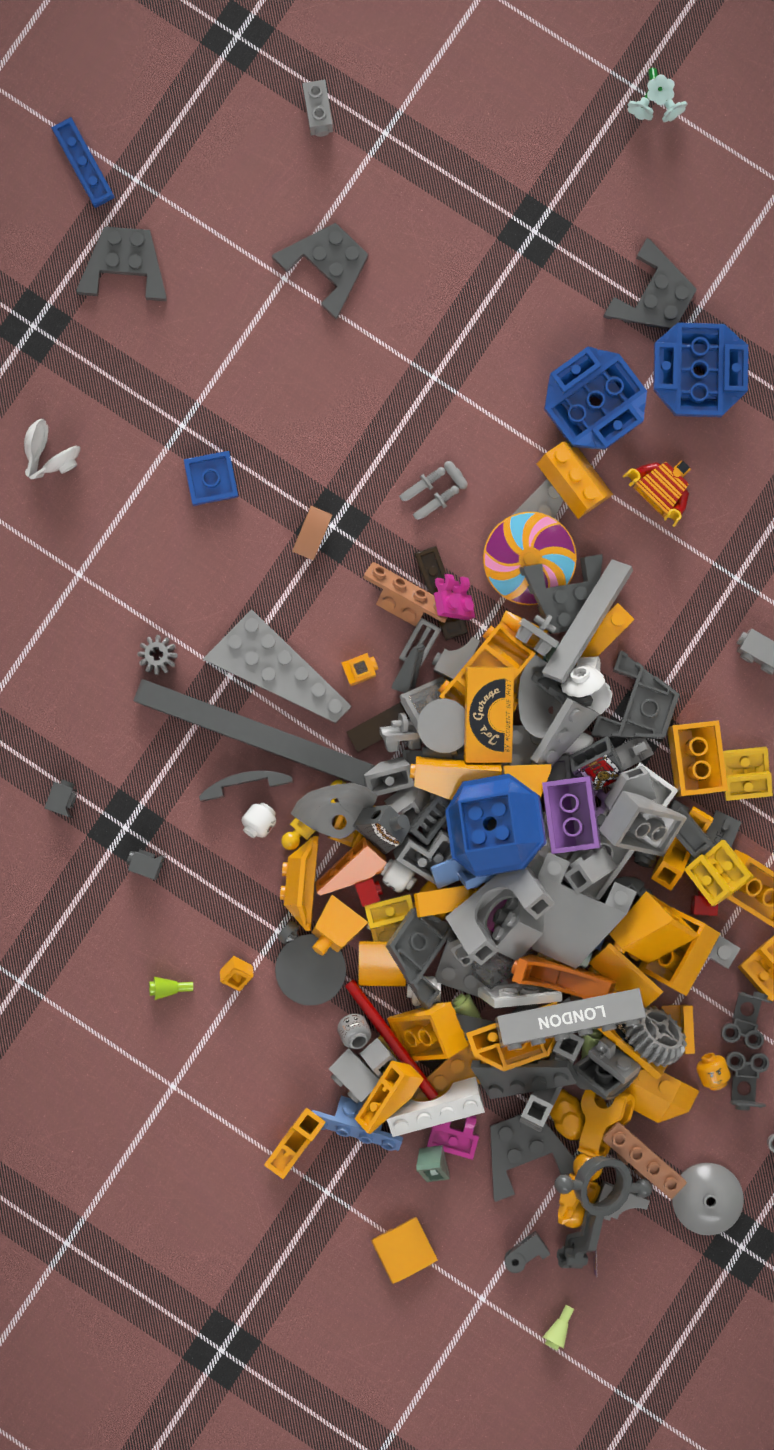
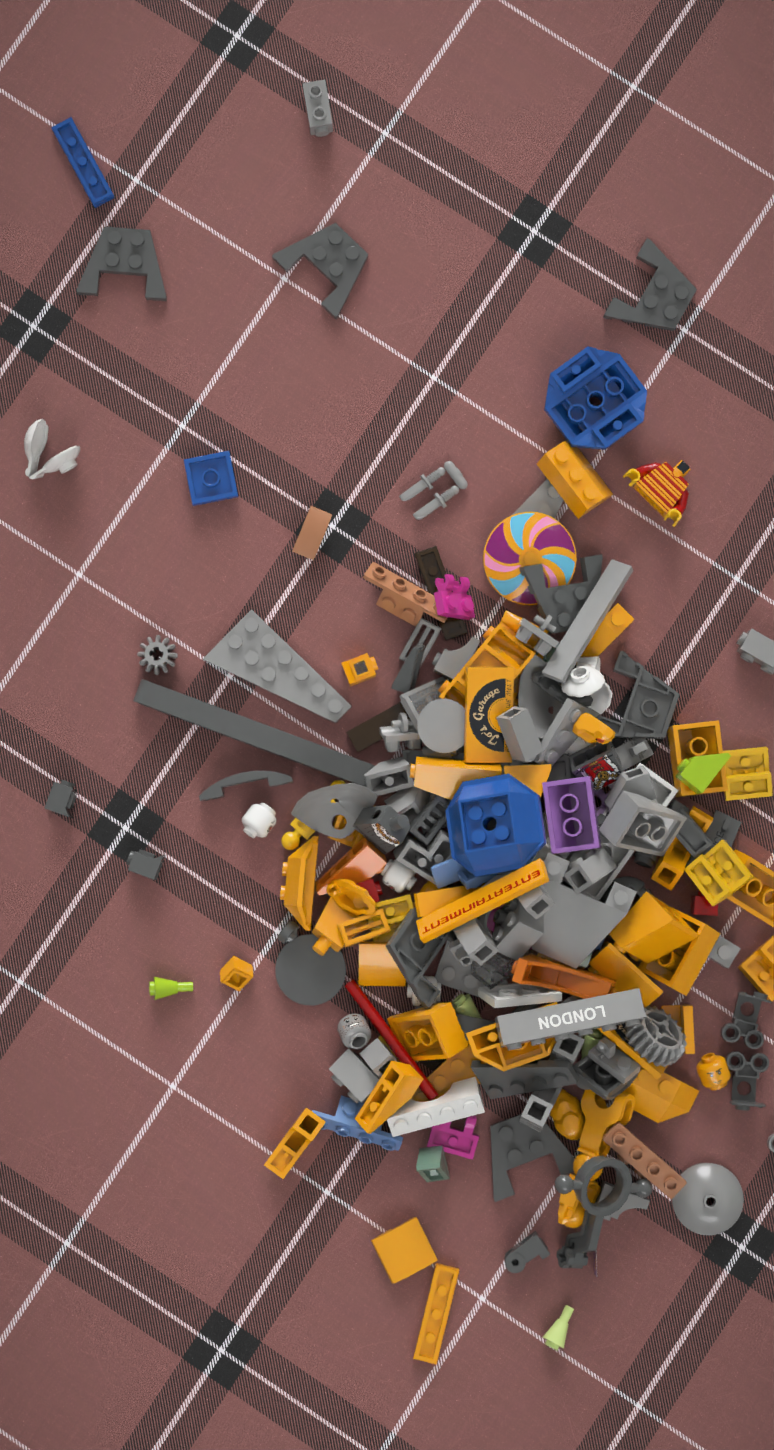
light aqua plant [627,68,688,122] -> none
blue piece [653,323,748,417] -> none
none -> light orange arm [326,879,377,916]
none -> light orange tile [337,908,391,948]
none -> light orange tile [413,1263,459,1365]
none -> light orange tile [416,858,549,944]
none -> light grey brick [496,706,544,763]
none -> light orange rock [572,712,615,744]
none -> lime slope [675,753,731,794]

